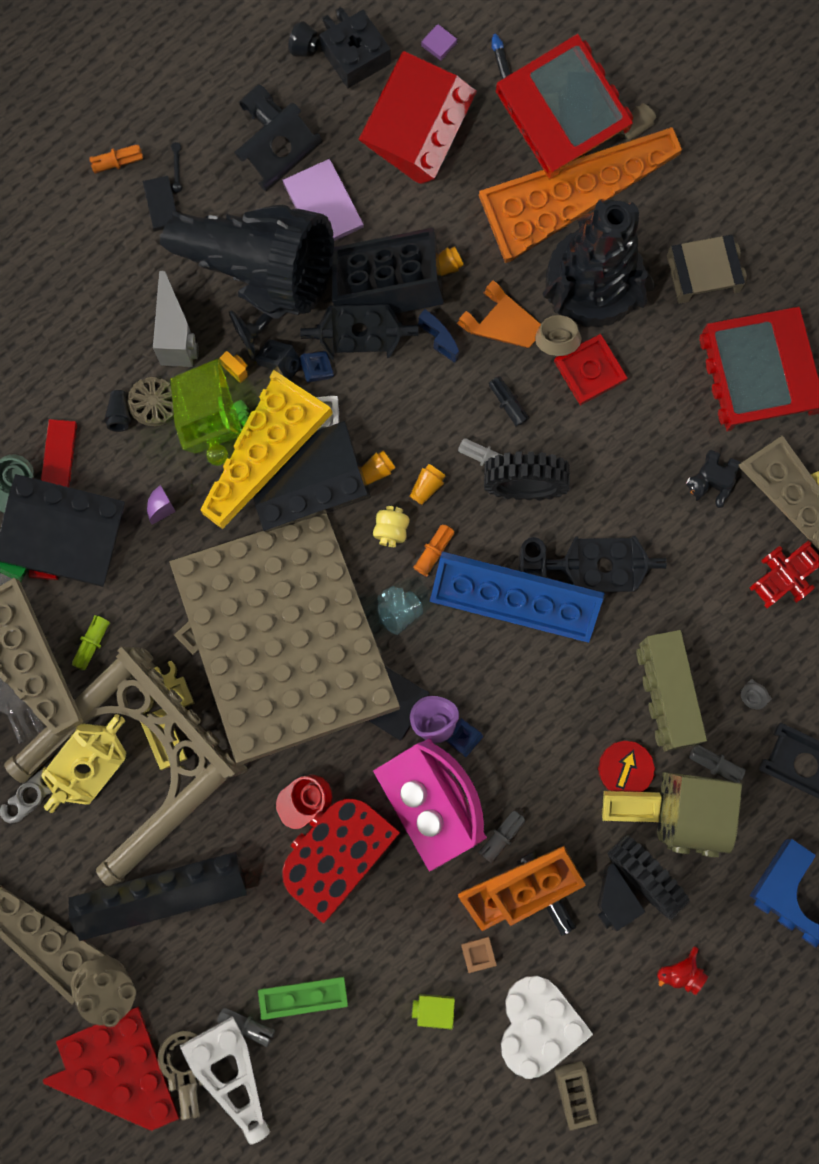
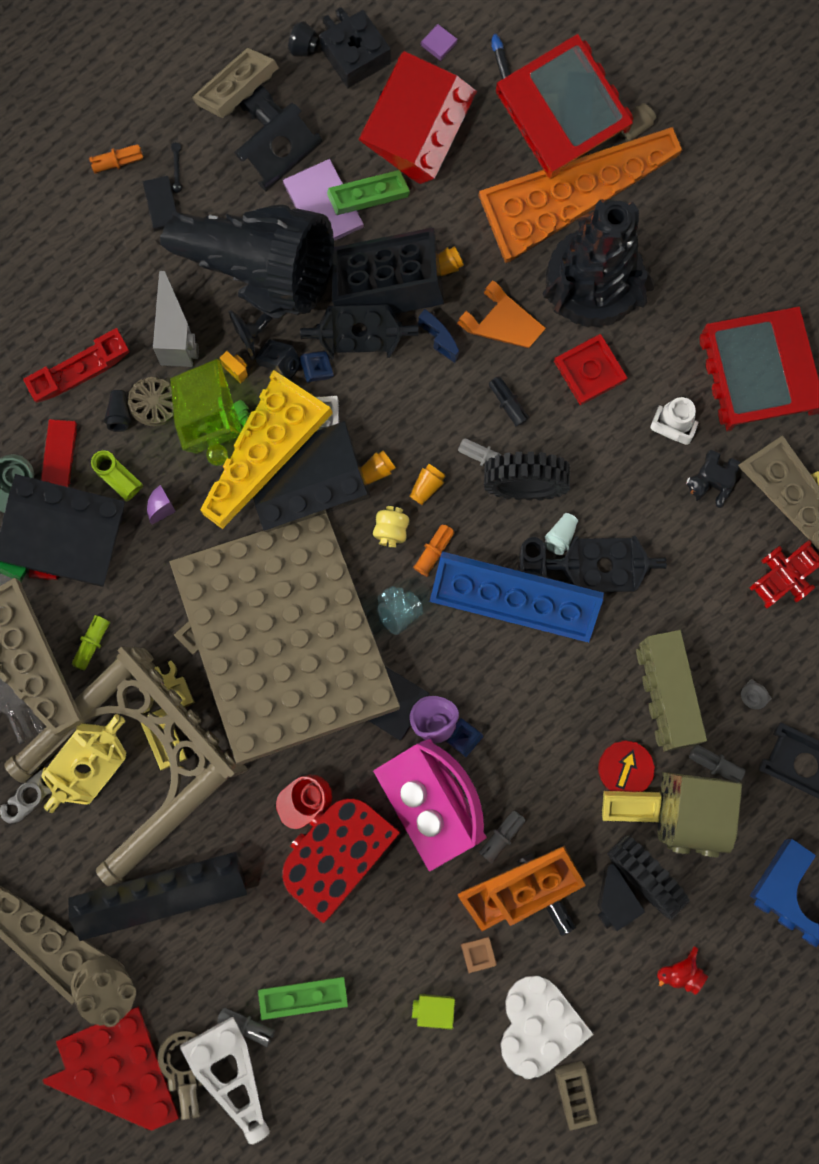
dark tan hat [535,315,582,356] -> none
dark tan panel [667,234,747,303] -> none
none -> red slope [23,328,130,403]
none -> lime piece [91,450,143,502]
none -> dark tan plate [192,48,279,118]
none -> bright green plate [327,170,410,215]
none -> light aqua cone [544,513,578,555]
none -> white piece [651,397,699,445]

